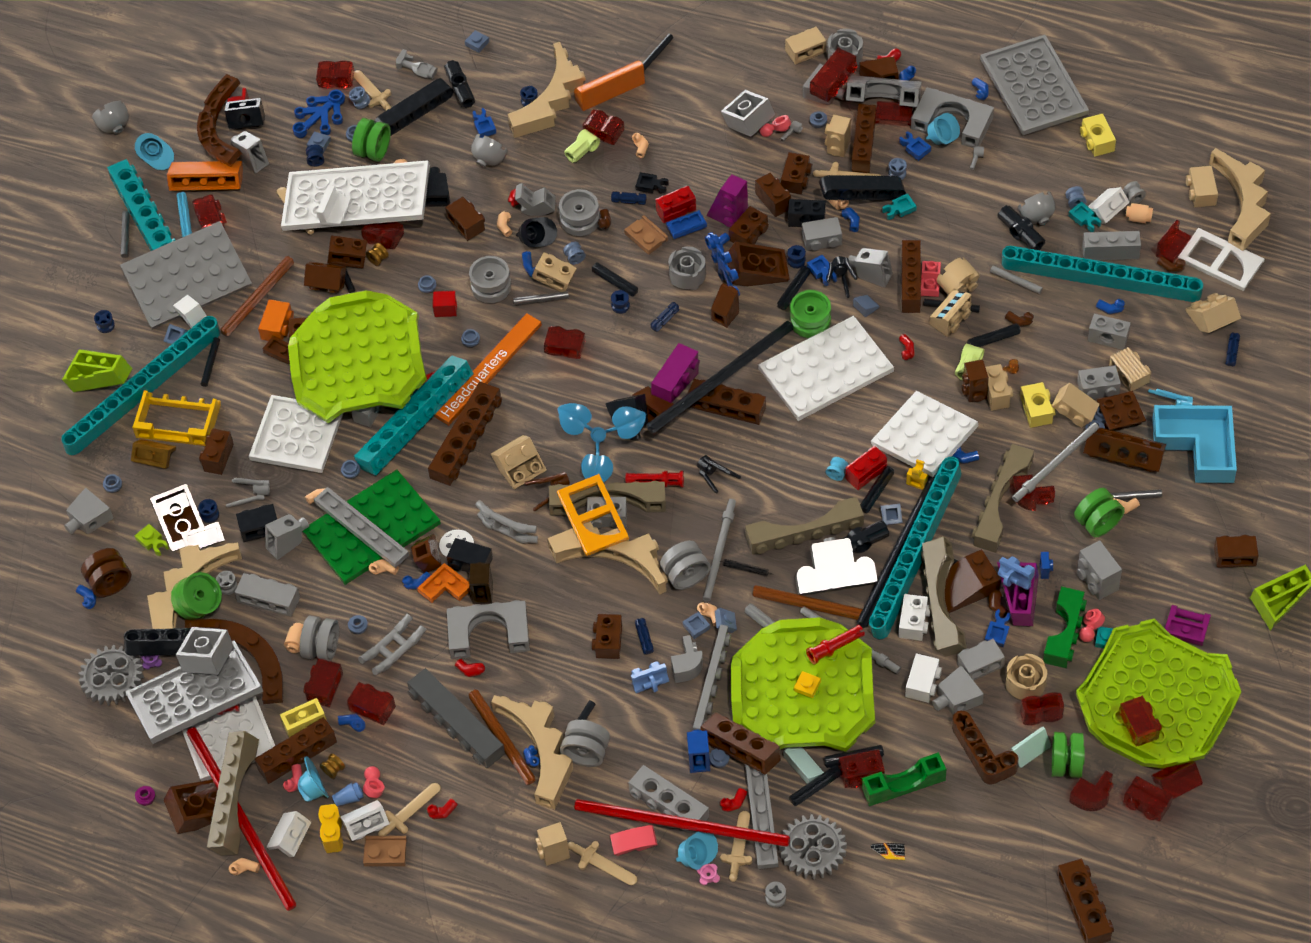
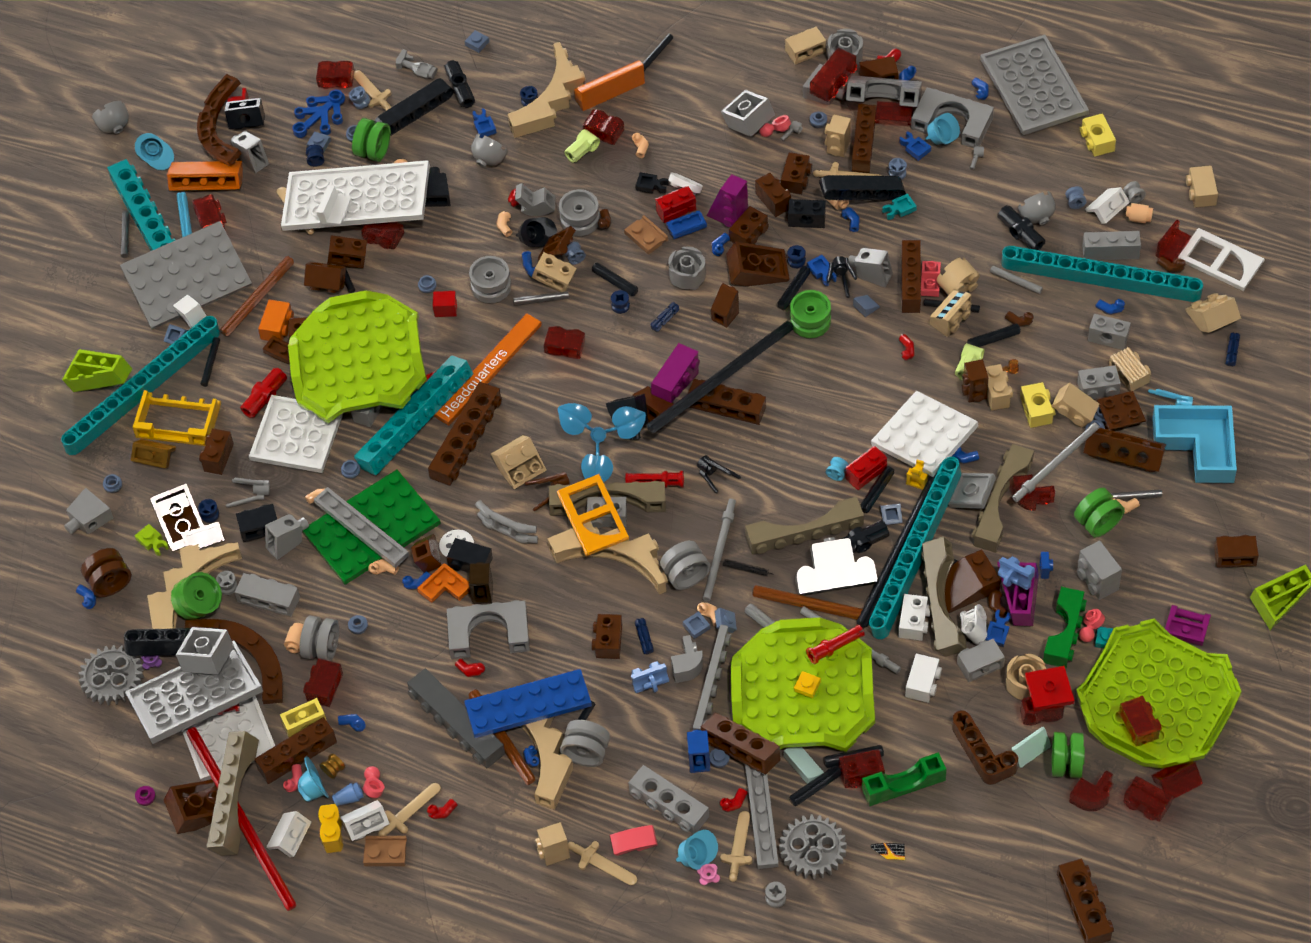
dark blue wheel [94,310,115,333] -> none
light nougat arm [229,858,260,875] -> none
clear red brick [347,682,396,725] -> none
light grey piece [358,613,427,675] -> none
pearl gold wheel [366,243,389,266] -> none
reddish brown brick [445,197,485,241] -> none
sand blue plate [461,329,480,347] -> none
red axle [574,799,790,847] -> none
dark blue axle [611,191,647,205] -> none
blue plant [705,232,740,296] -> none
white plate [758,316,894,421] -> none
light grey brick [802,217,842,251] -> none
light grey torso [932,666,984,714] -> none
teal plate [1068,202,1101,232] -> none
tan arch [1209,148,1271,251] -> none
none -> red piece [240,368,287,418]
none -> blue plate [464,669,592,738]
none -> reddish brown plate [538,226,576,261]
none -> white plate [668,173,703,195]
none -> light grey plate [948,473,996,508]
none -> white piece [960,604,987,644]
none -> red plate [1024,666,1075,711]

